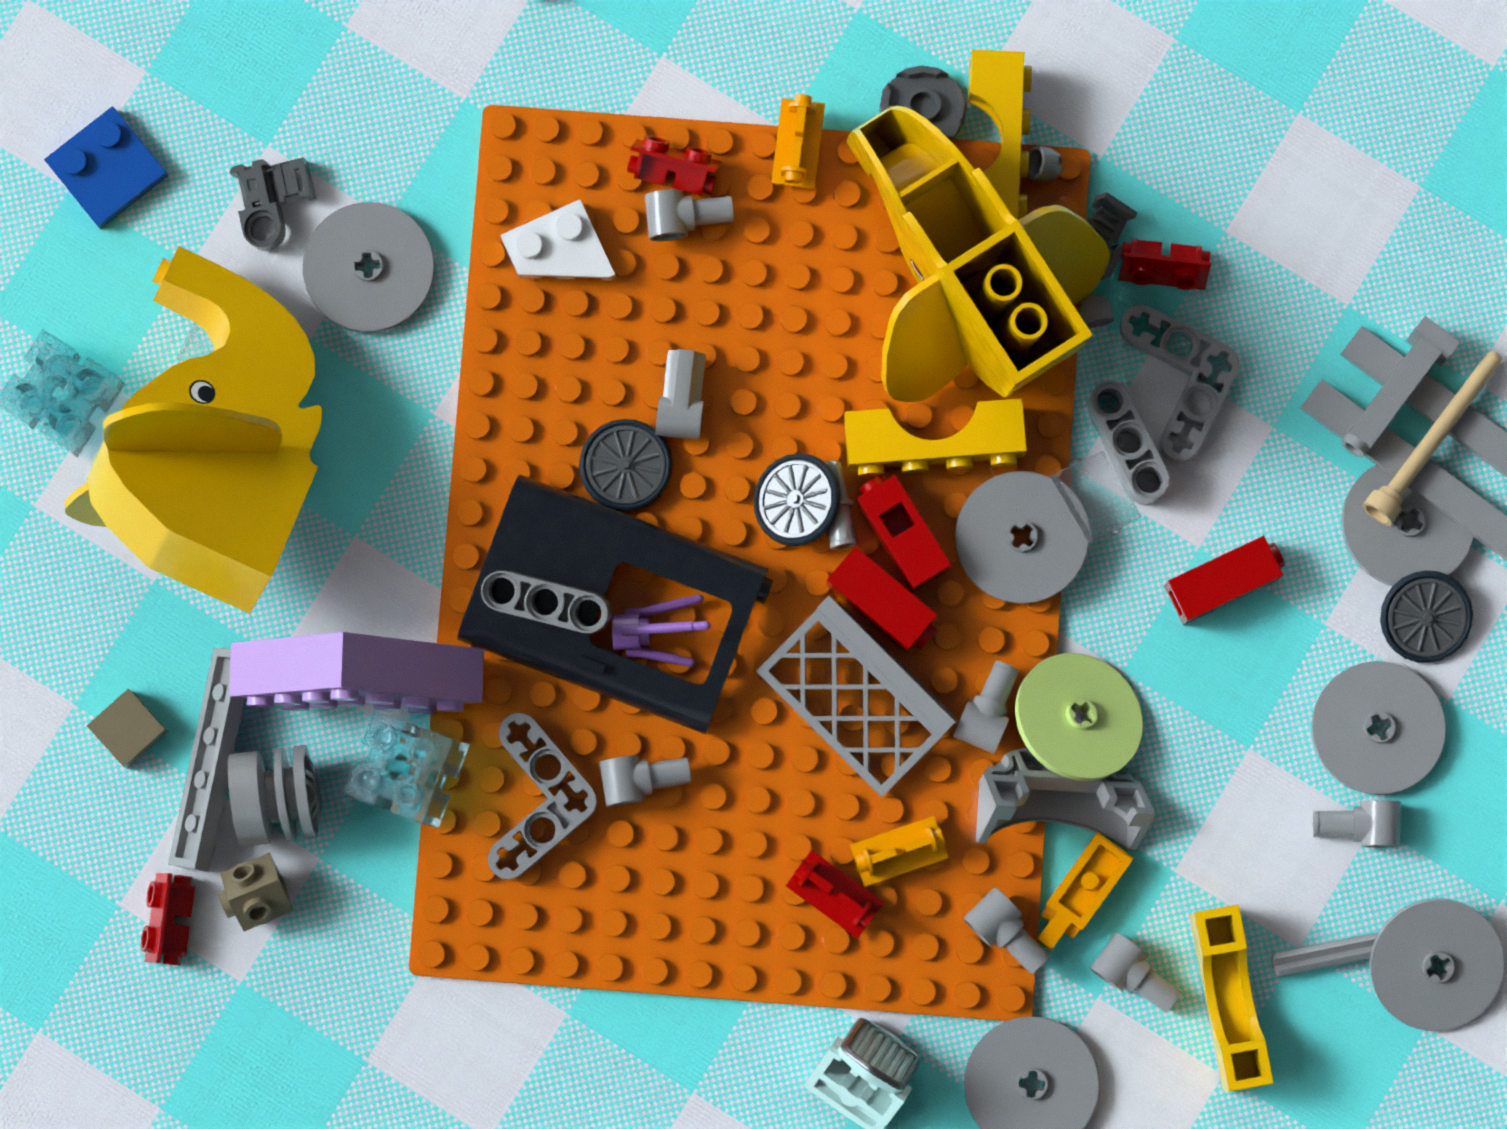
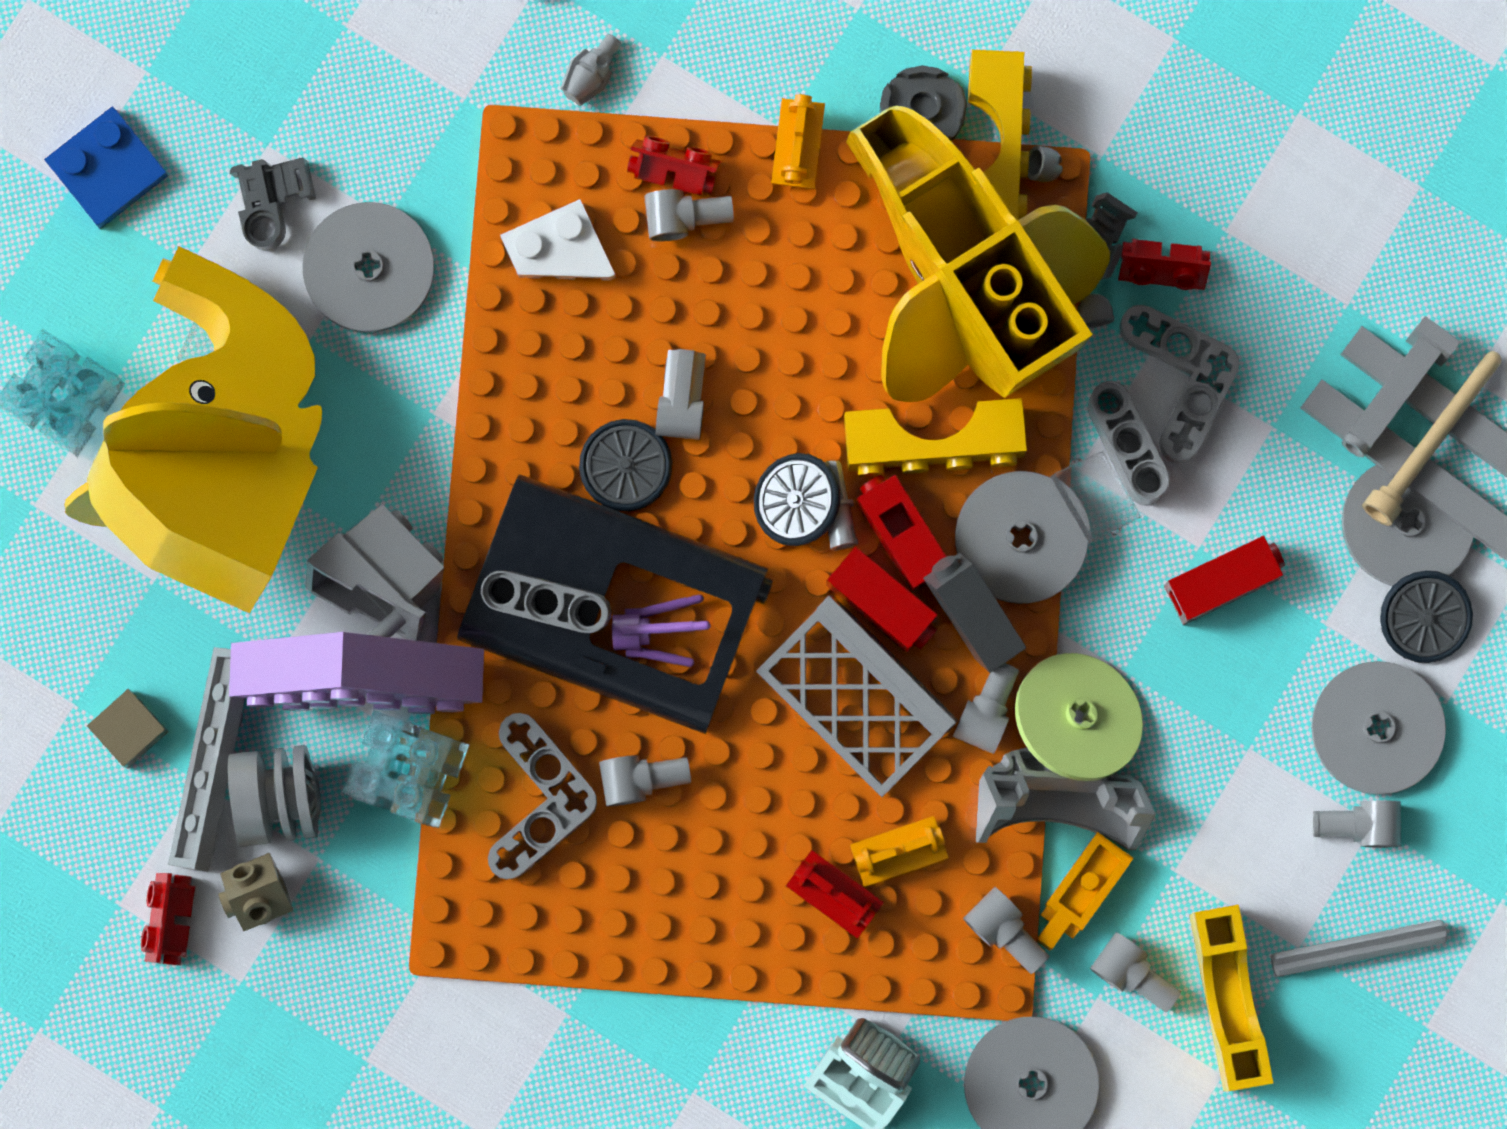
light grey piece [1369,898,1504,1031] -> none
none -> light grey piece [305,504,444,641]
none -> light grey piece [560,34,621,106]
none -> dark grey brick [923,553,1026,673]

